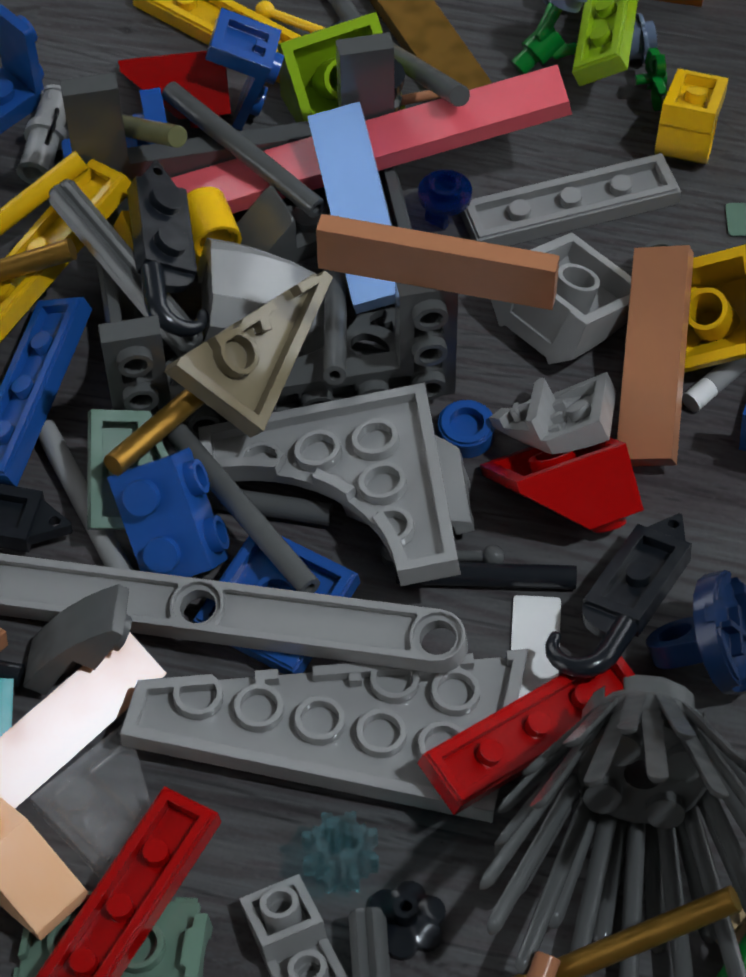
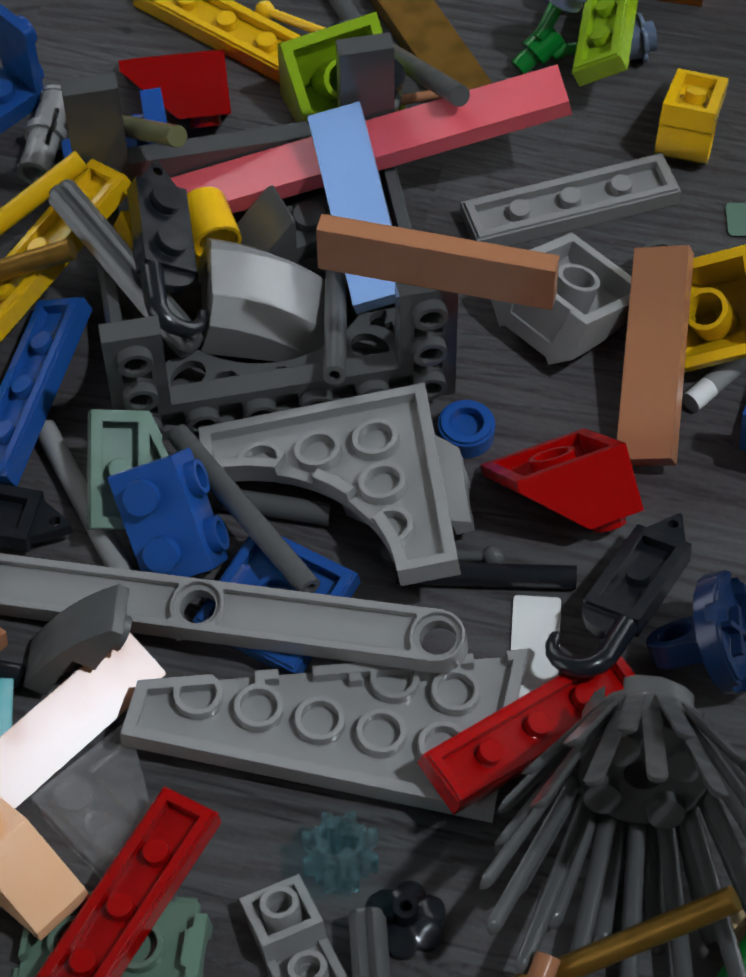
pearl gold bar [104,389,204,476] -> none
dark grey piece [162,81,325,218] -> none
dark tan wing [164,270,333,438] -> none
blue bracket [205,8,284,131] -> none
clear blue plate [418,170,472,230] -> none
light grey slope [489,372,617,454] -> none
green plant [634,47,668,111] -> none

